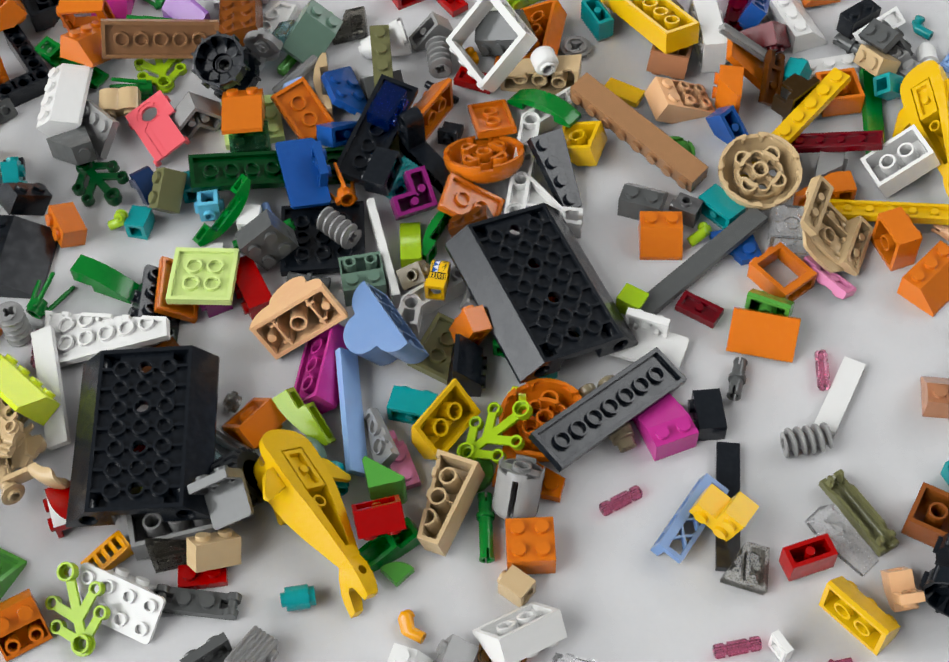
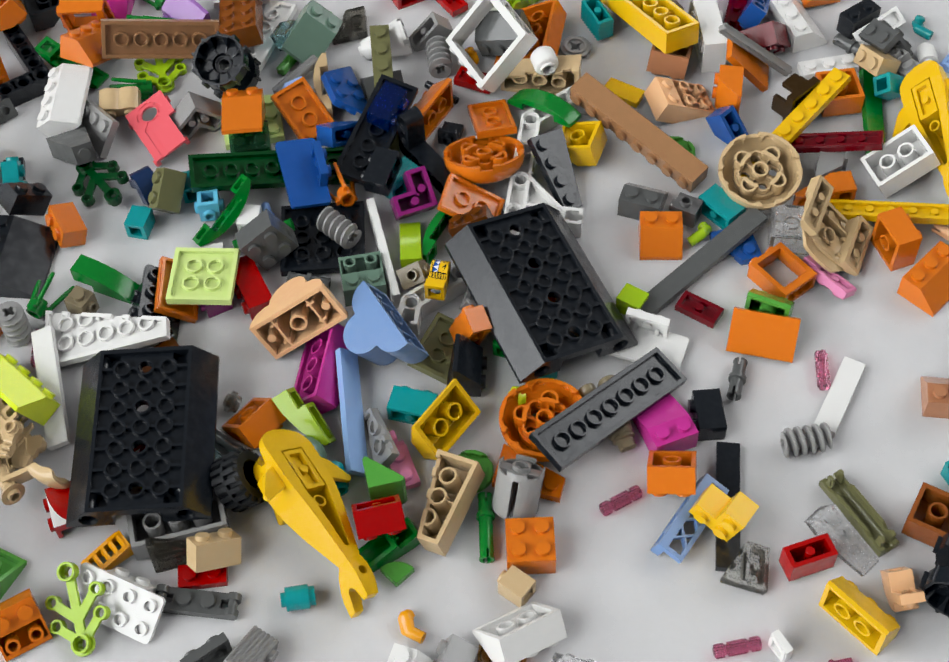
lime arm [107,209,128,230] -> none
bracket [187,465,254,530] -> none
light grey plate [243,27,283,61] -> none
lime plant [457,400,533,465] -> none
reddish brown hinge [758,49,785,107] -> none
teal brick [783,57,812,81] -> none
none -> dark tan brick [64,285,100,314]
none -> orange brick [647,450,697,497]

